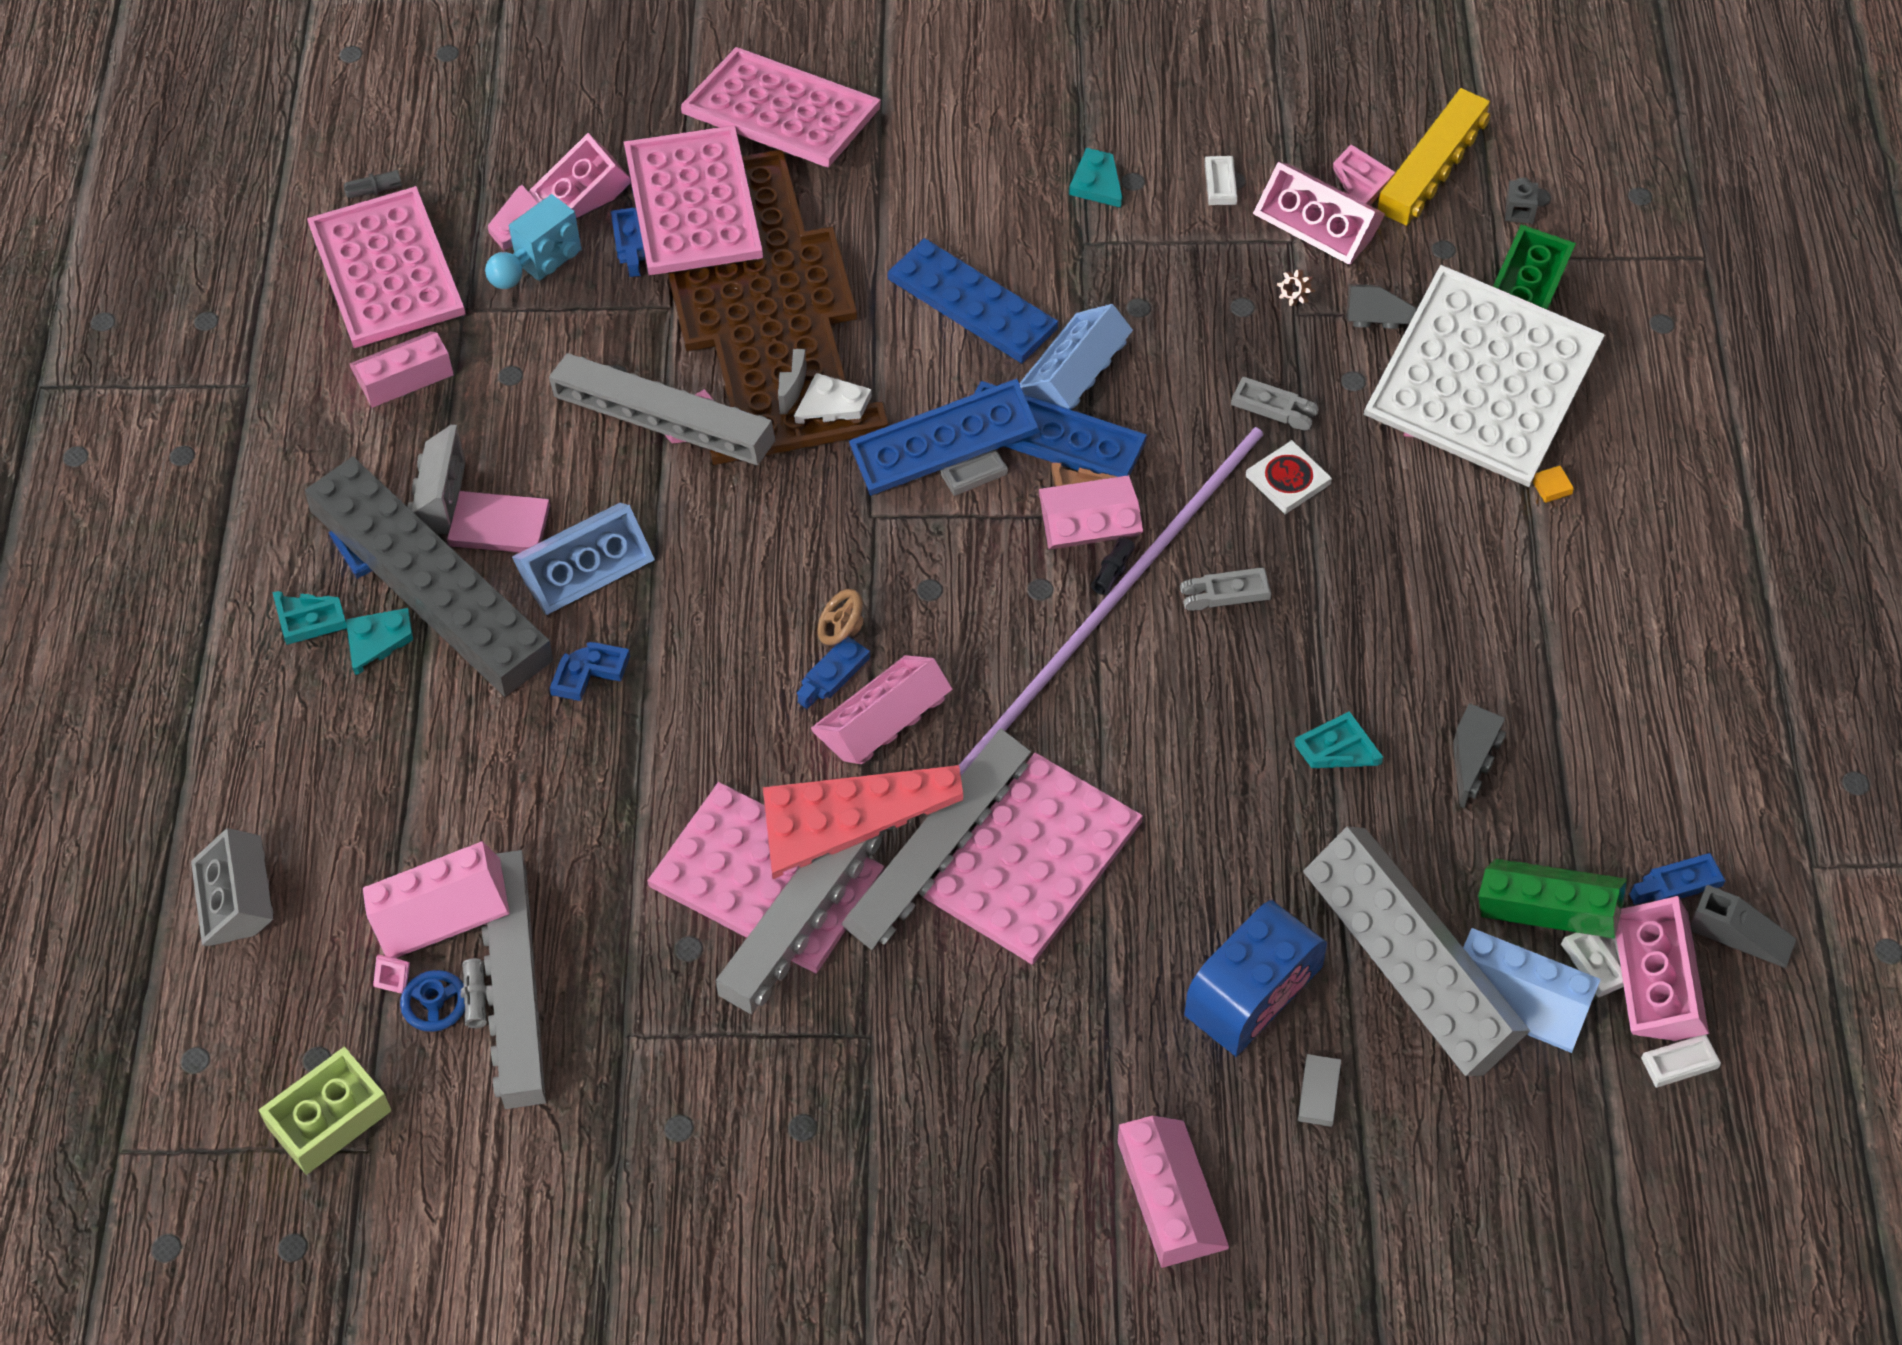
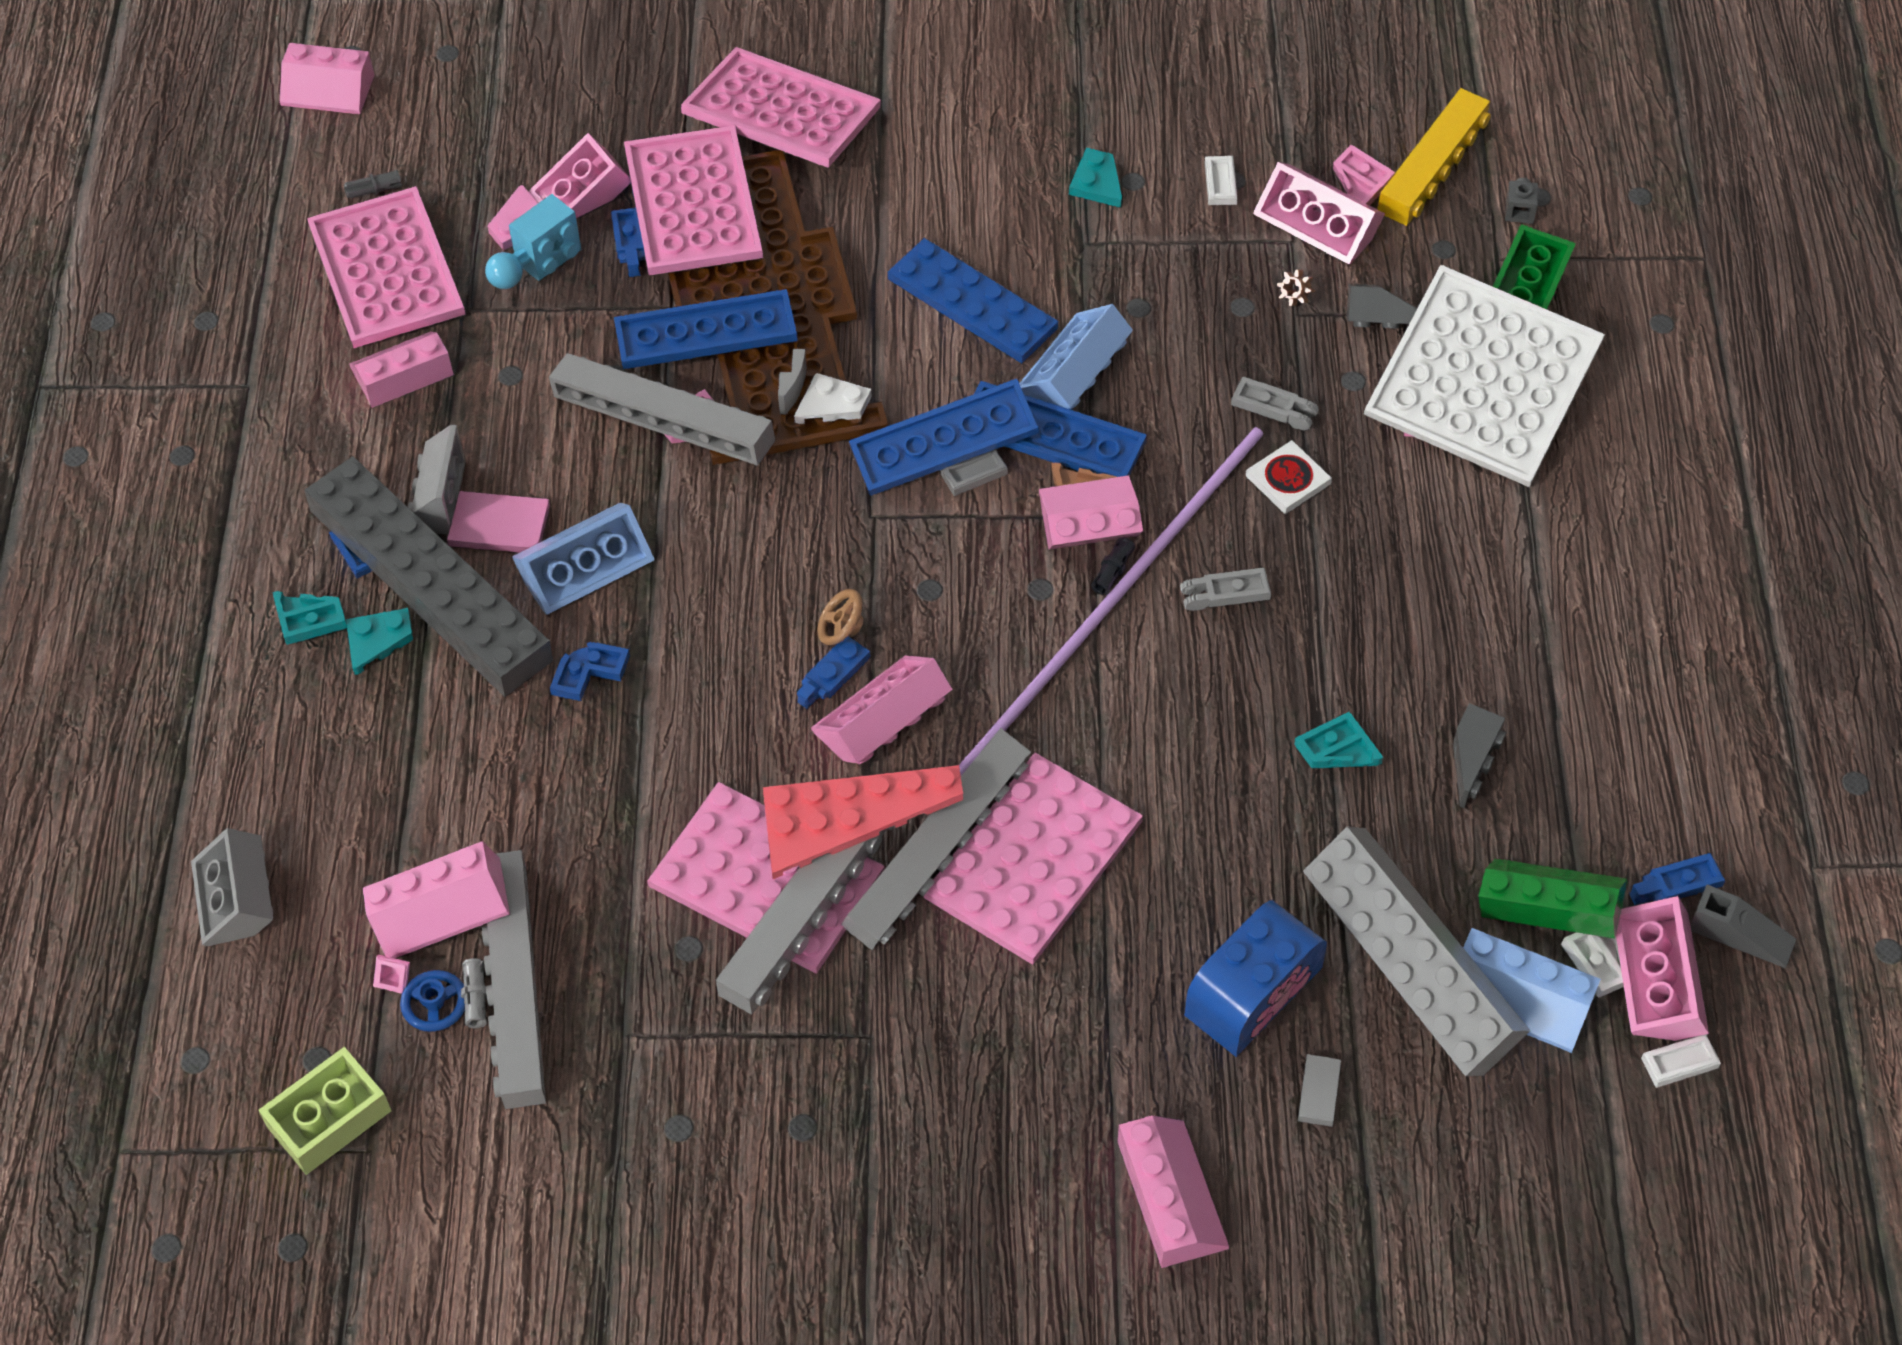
light orange tile [1532,466,1574,503] -> none
none -> bright pink slope [280,43,374,114]
none -> blue plate [614,289,797,369]

